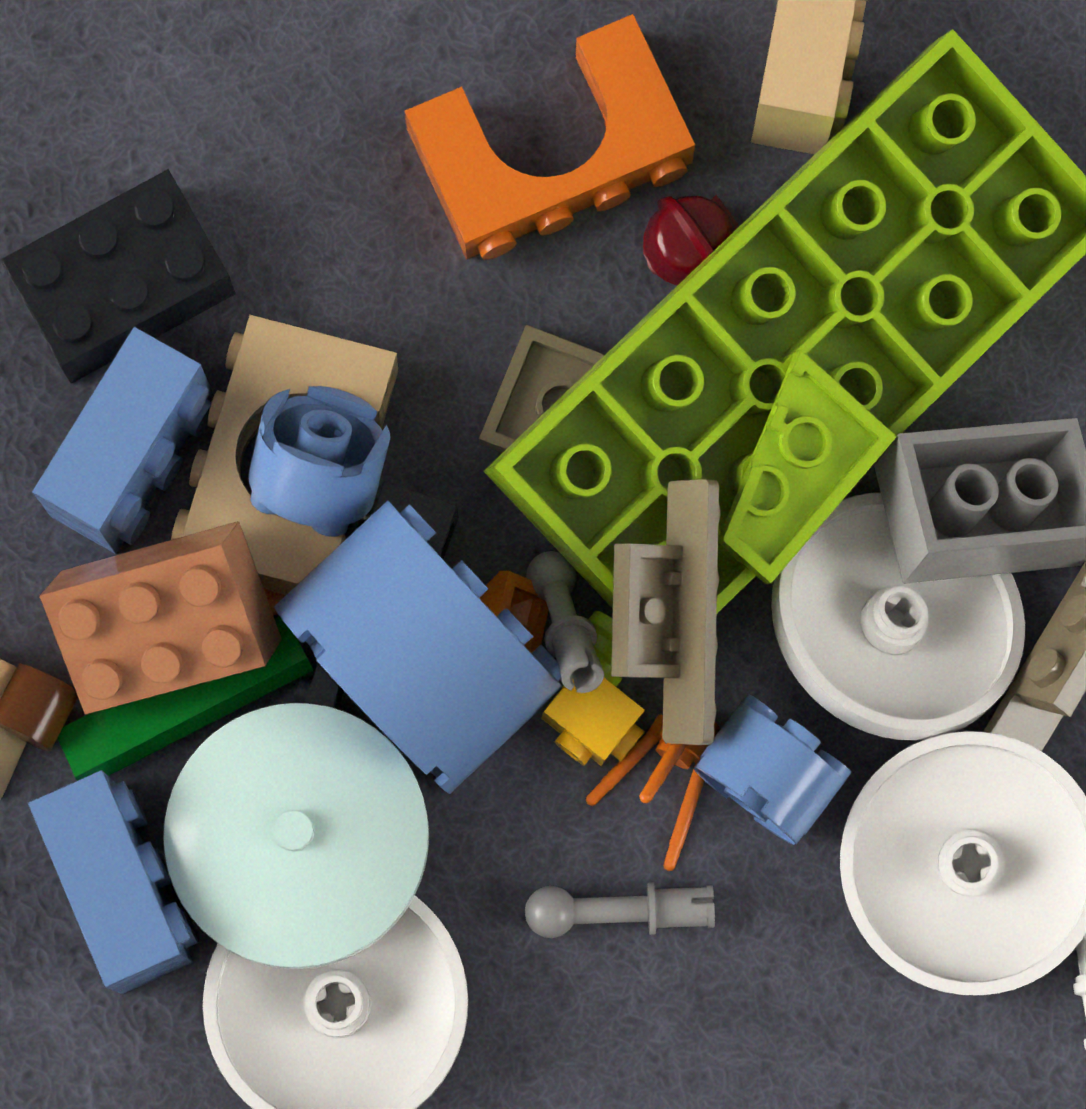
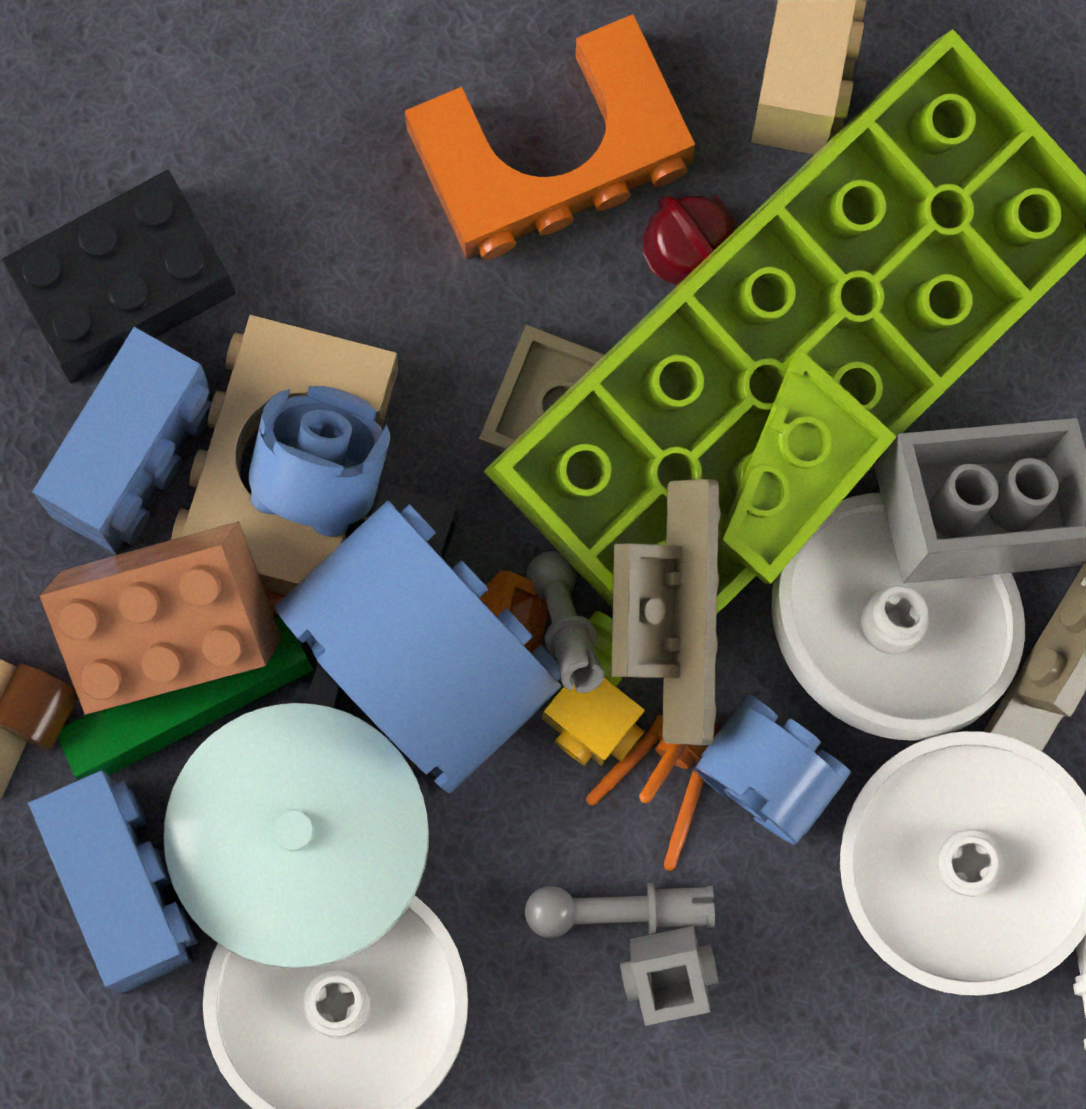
none -> light grey brick [620,926,719,1026]

